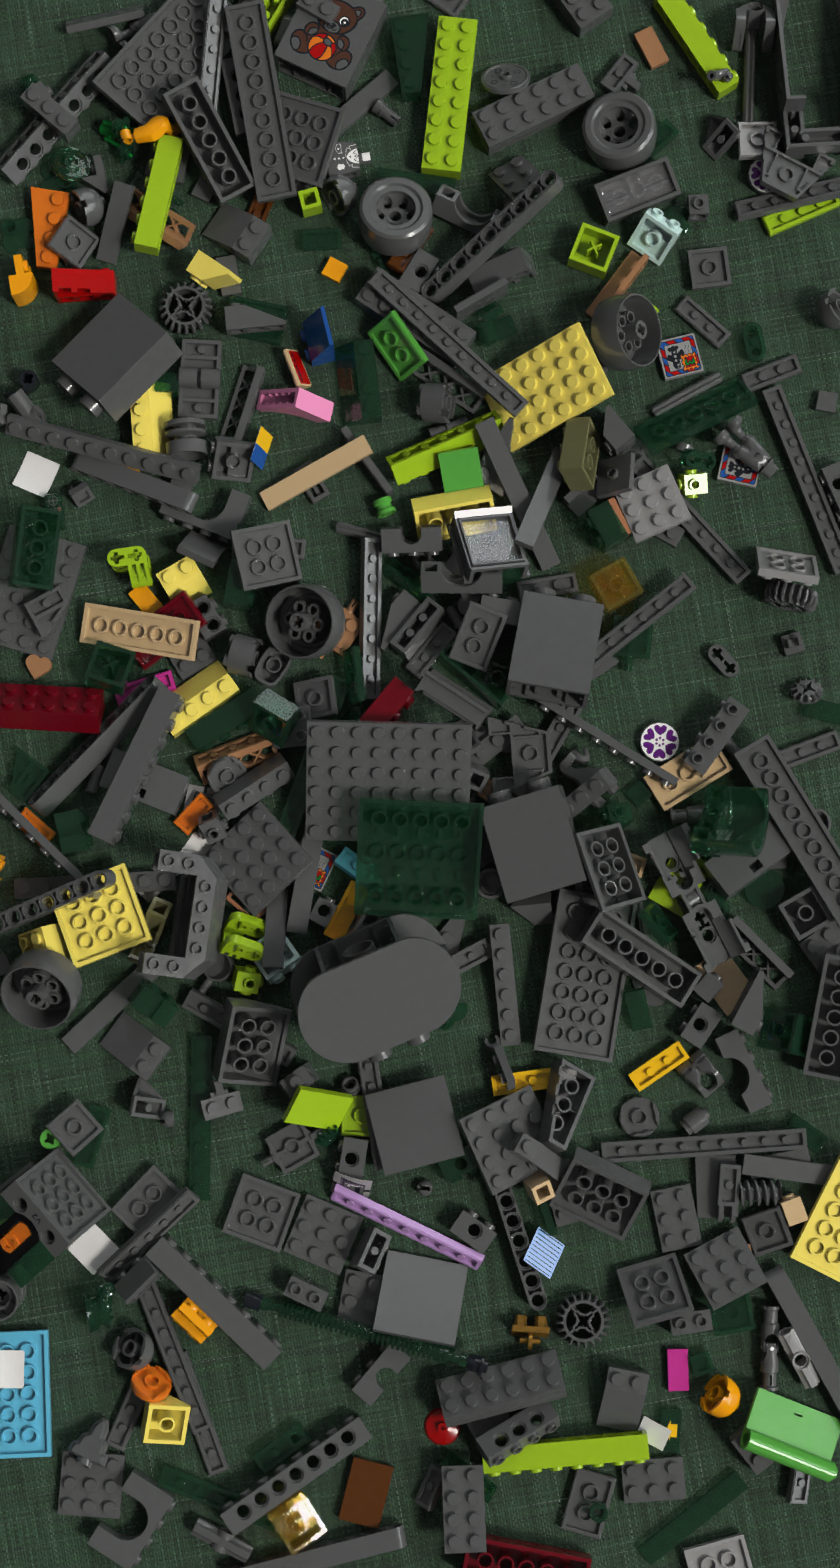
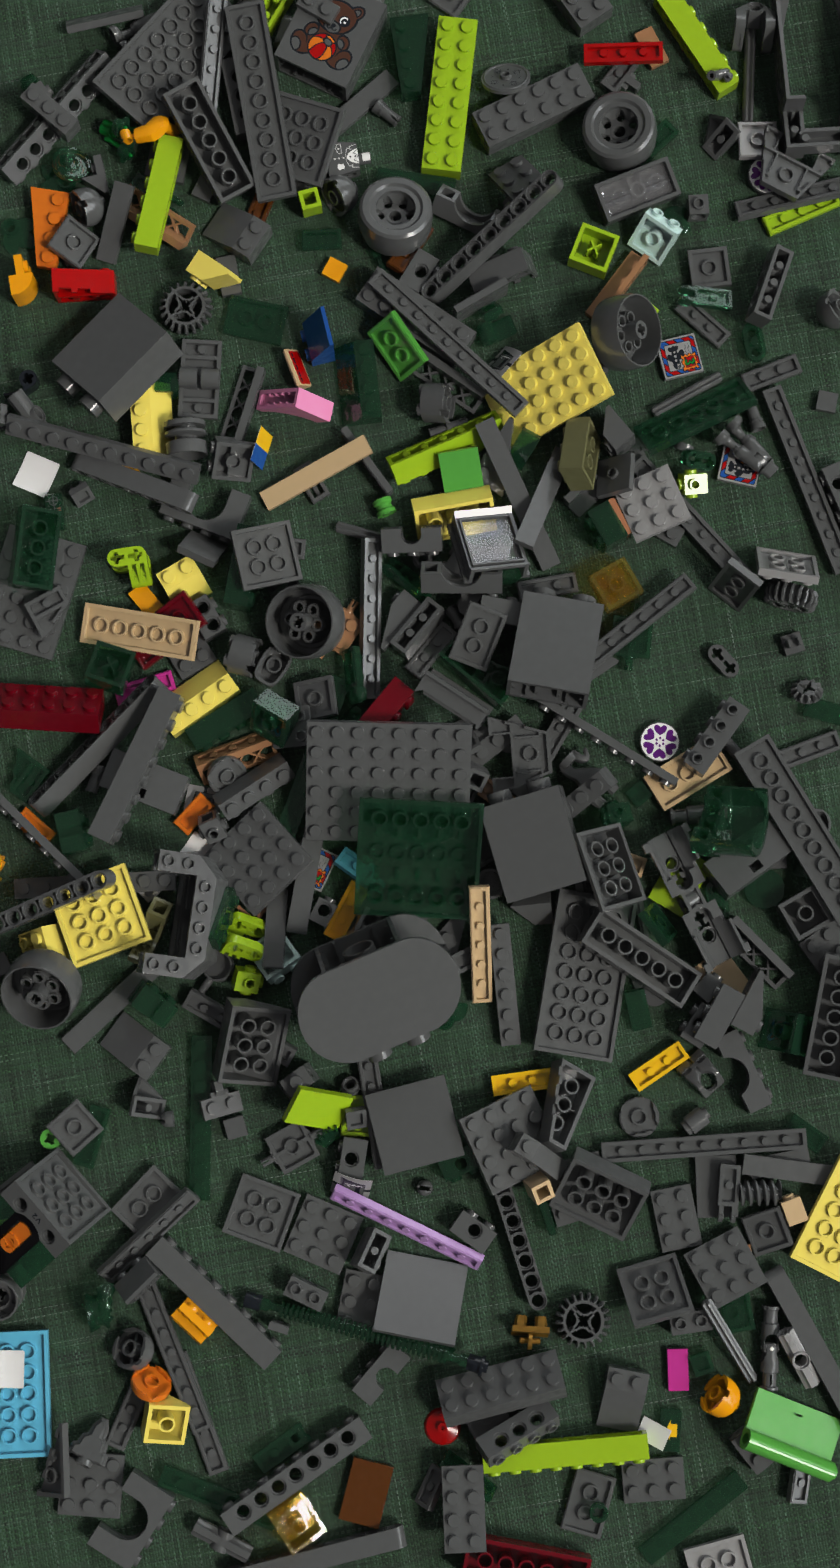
medium nougat tile [26,654,52,680] -> none
white sticker [68,1224,119,1275] -> none
dark grey slope [224,303,287,336] -> none
dark grey plate [485,1035,515,1090] -> none
light blue sticker [523,1227,565,1279] -> none
none -> dark grey wing [36,1422,70,1499]
none -> clear green plate [208,887,239,950]
none -> dark grey tile [223,1115,248,1141]
none -> dark grey tile [268,1318,290,1335]
none -> dark grey plate [344,1105,368,1130]
none -> tan tile [468,884,493,1003]
none -> sticker [488,346,523,376]
none -> clear green tile [511,427,541,471]
none -> red plate [583,41,663,66]
none -> clear green hinge [678,285,733,311]
none -> dark grey brick [692,983,746,1049]
none -> dark grey axle [701,1298,757,1384]
none -> dark grey plate [708,557,764,612]
none -> dark grey brick [744,244,794,329]
none -> dark grey pin [744,402,767,433]

